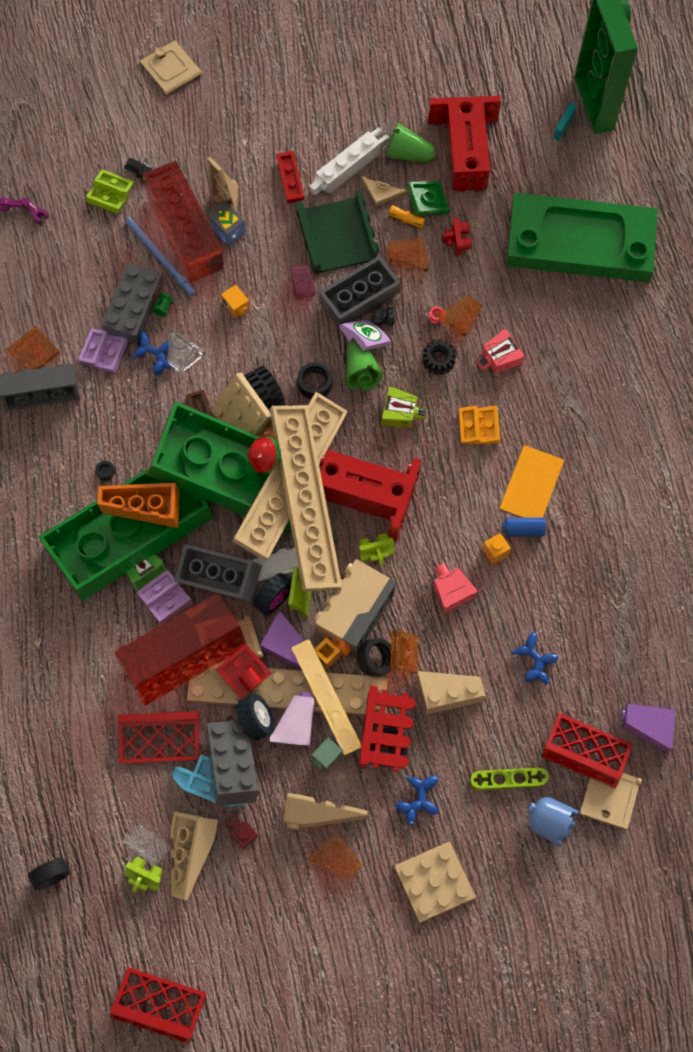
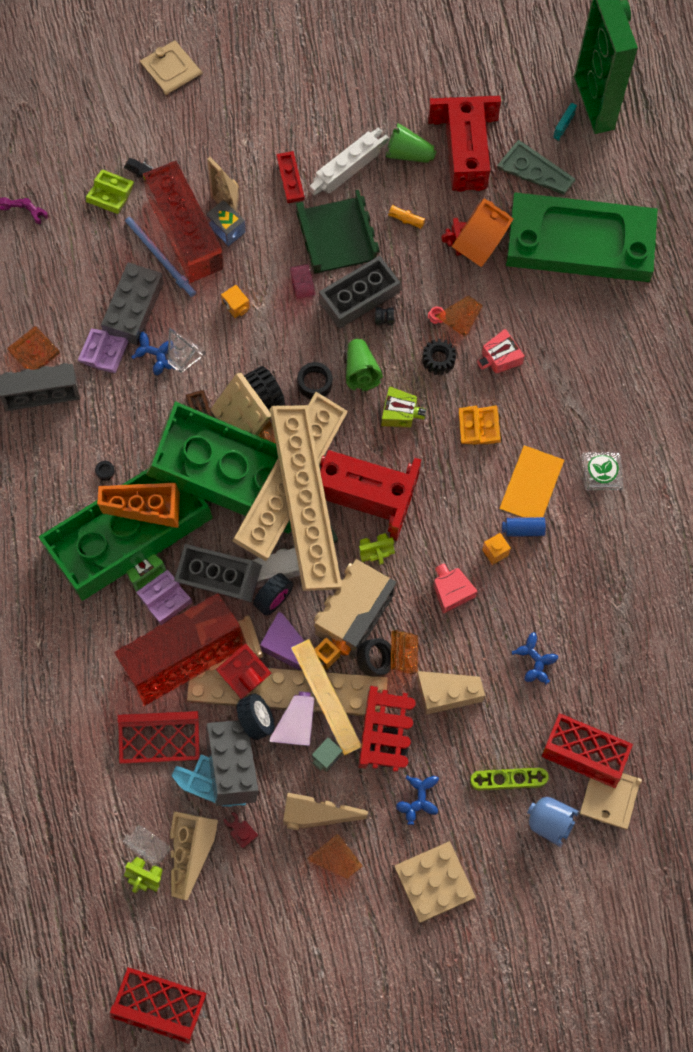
black tyre [28,858,70,891] -> none
green bush [151,293,174,317] -> none
red hair [247,436,281,475] -> none
lime slope [288,567,312,618] -> none
lavender slope [339,319,391,351] -> none
tan tile [361,176,406,206] -> none
clear orange wing [387,238,429,272] -> none
green tile [406,181,450,216] -> none
medium lavender slope [620,704,675,753] -> none
none -> orange piece [452,198,514,267]
none -> sand green wing [497,140,575,195]
none -> slope [582,452,623,490]

